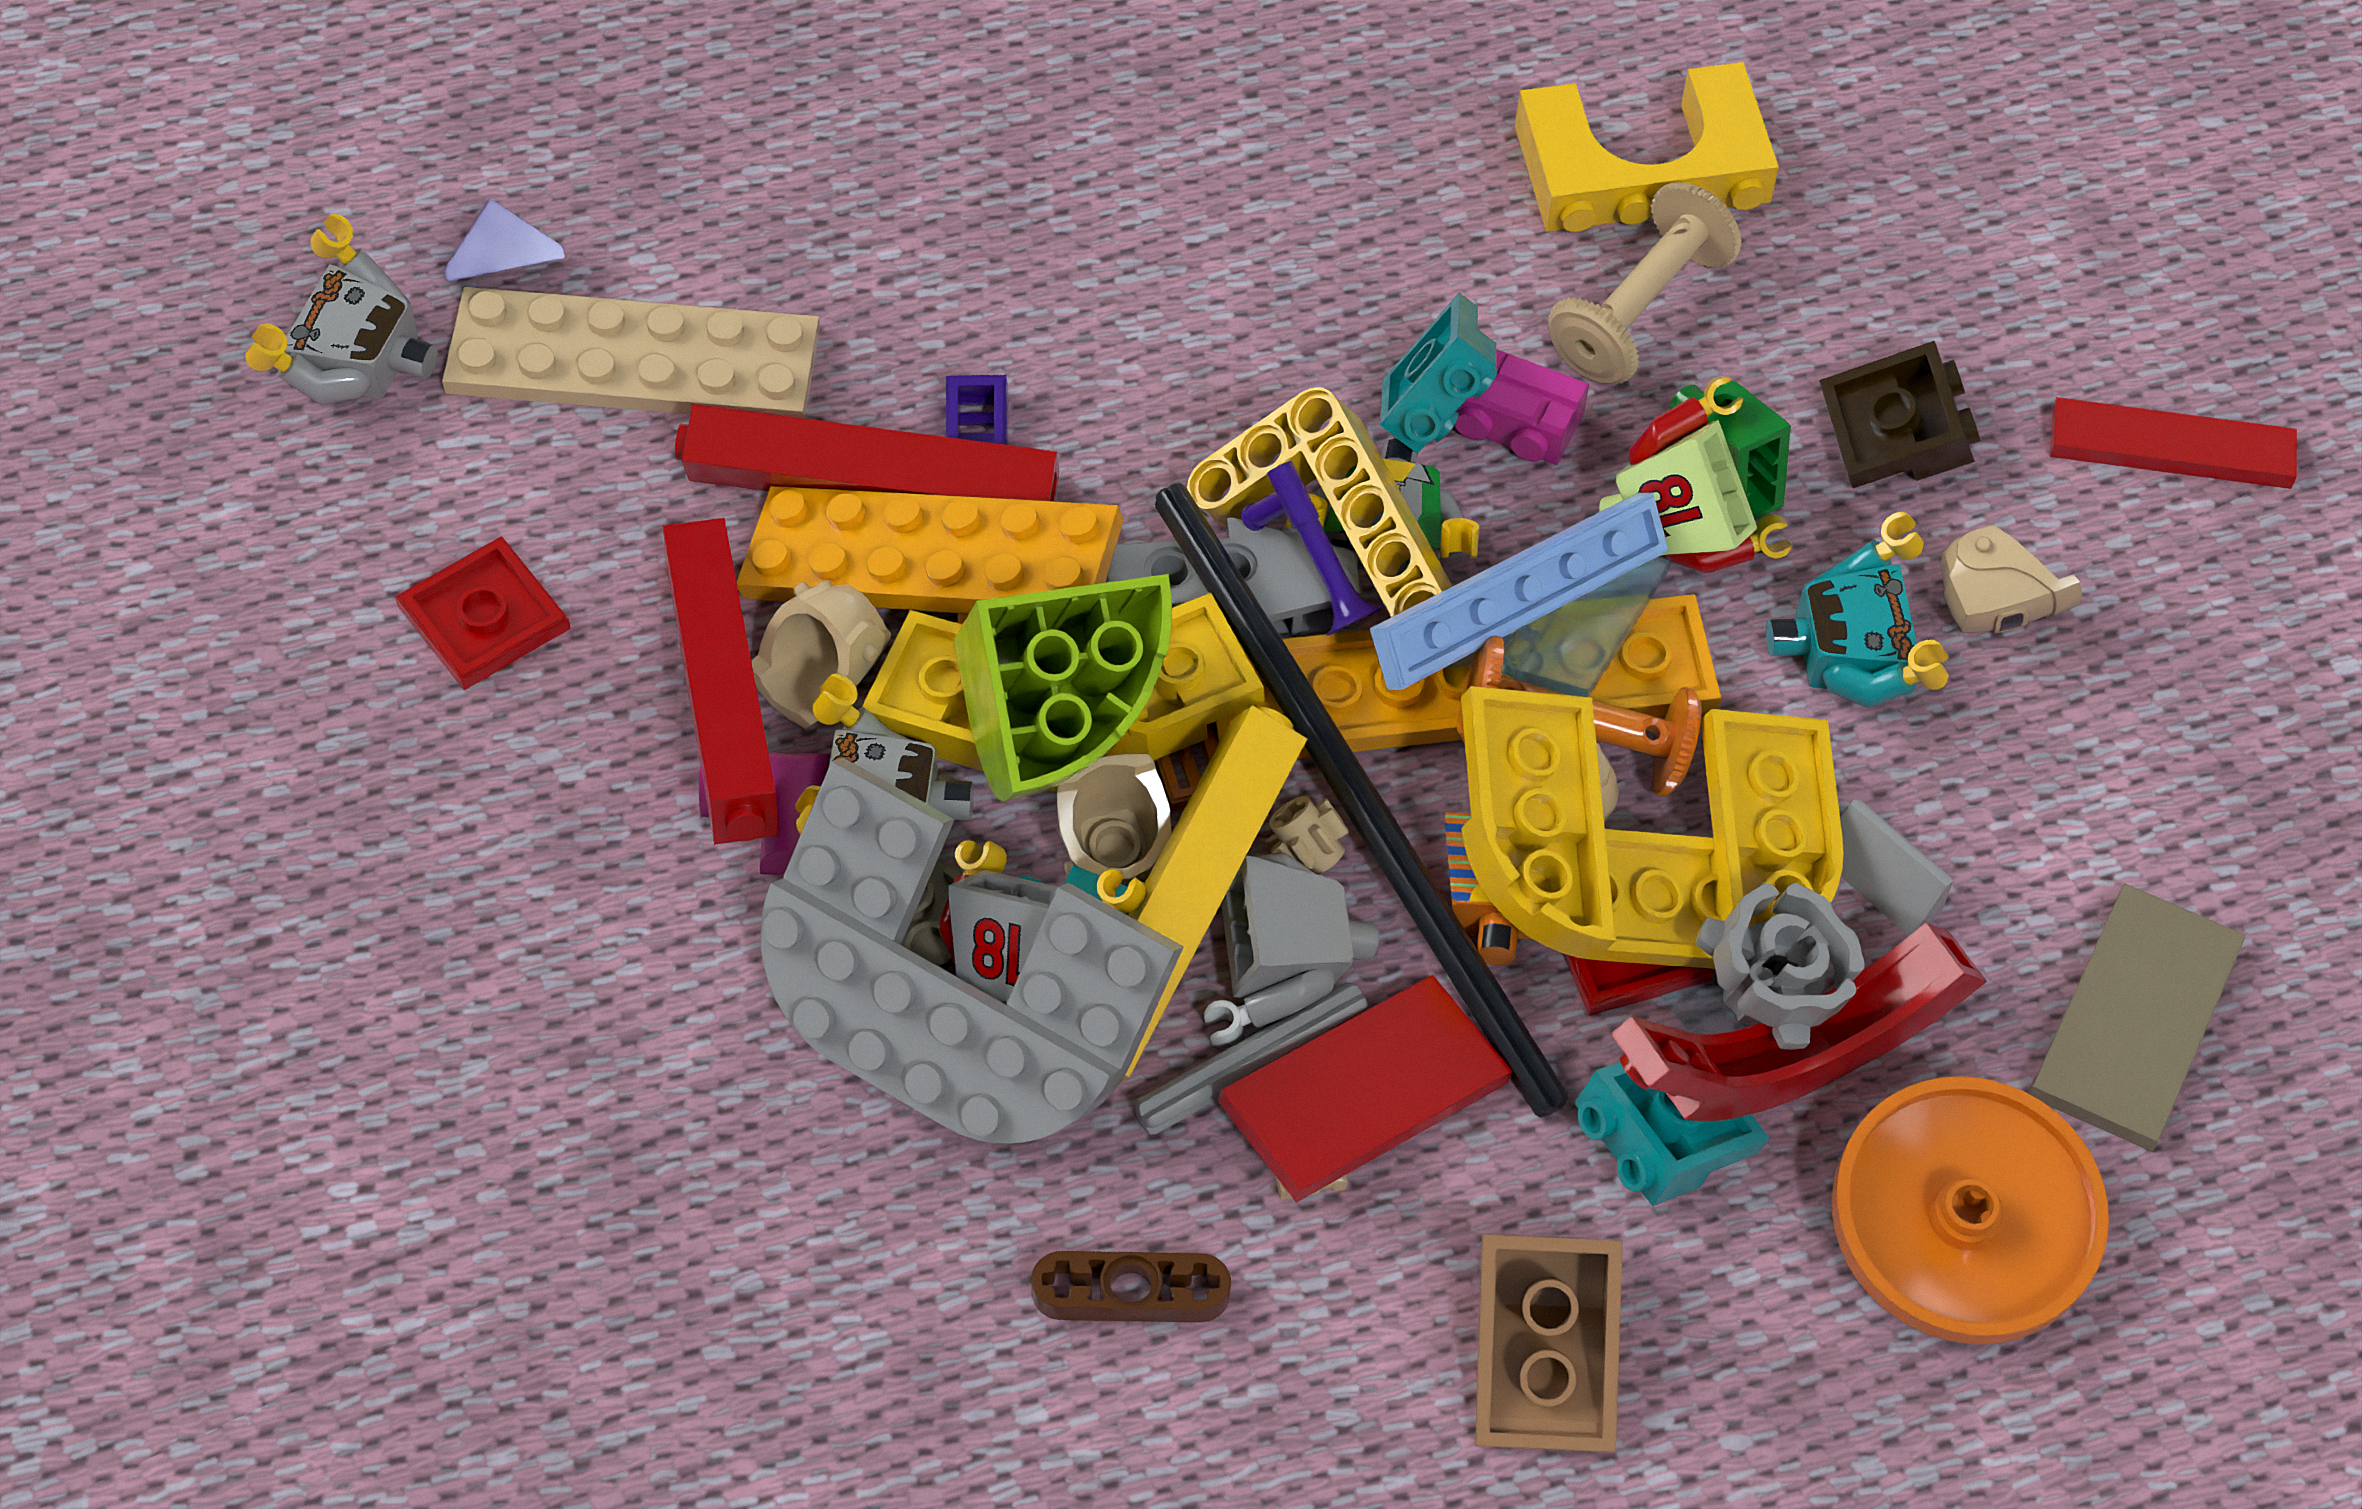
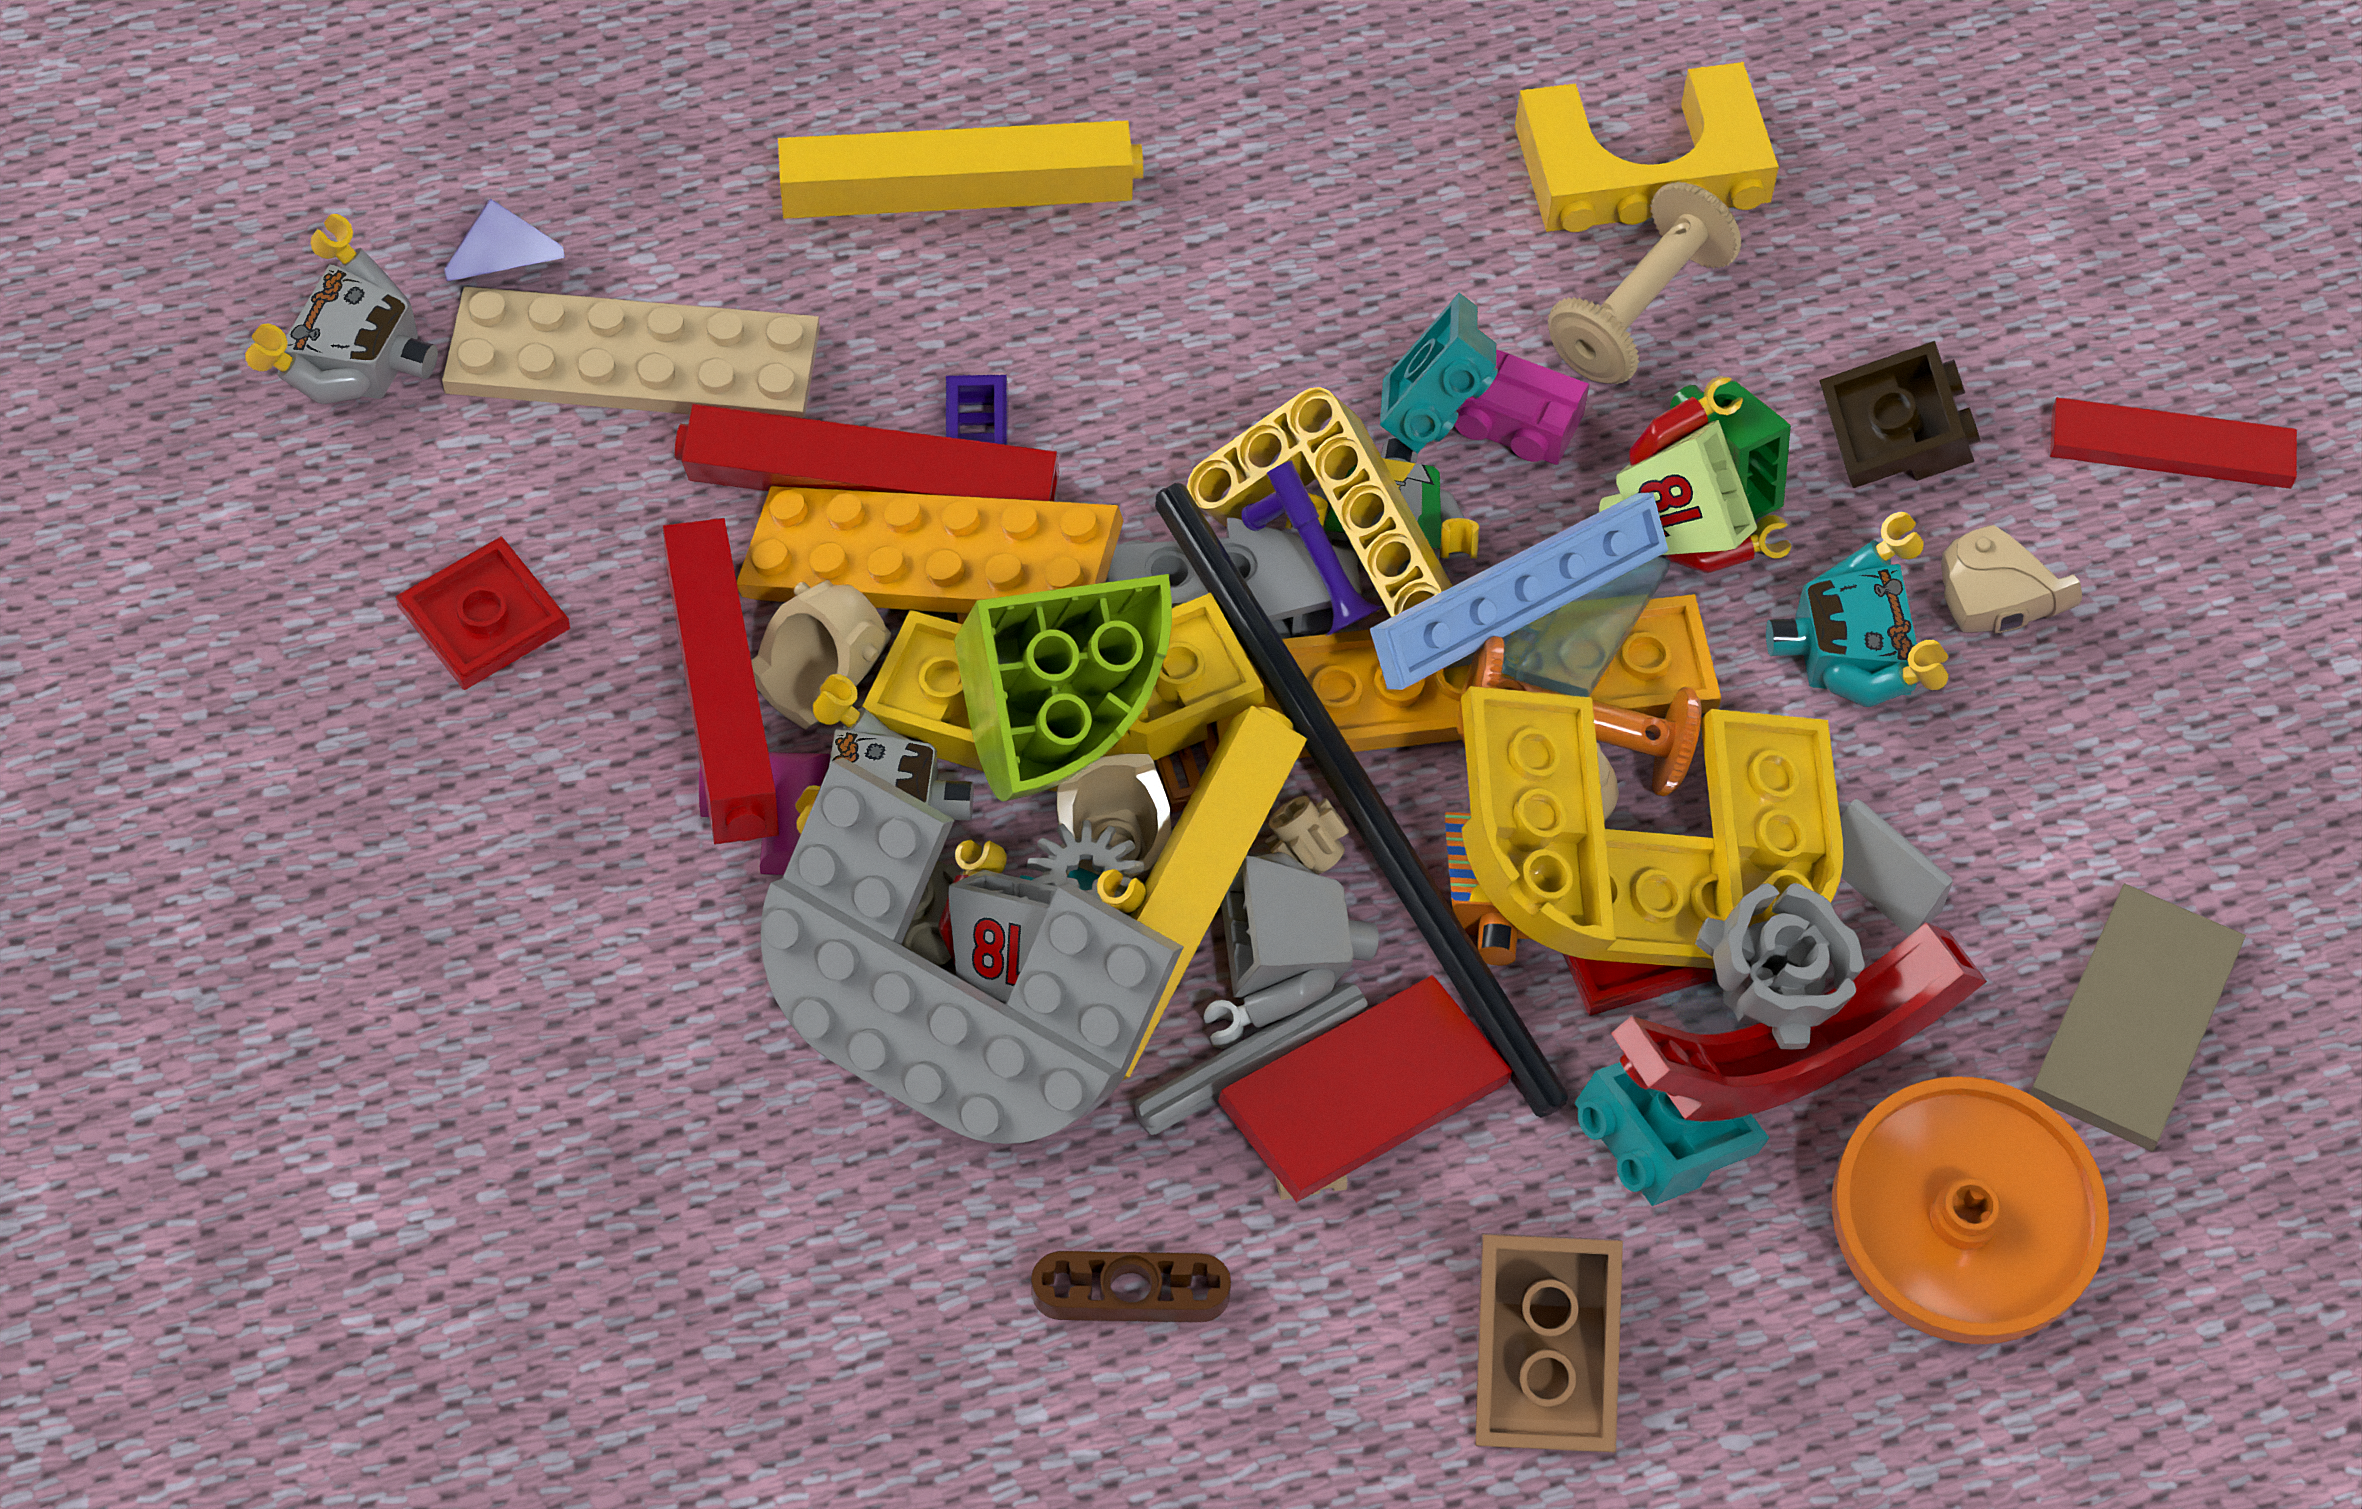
none -> yellow brick [778,120,1143,219]
none -> light grey gear [1027,820,1144,916]

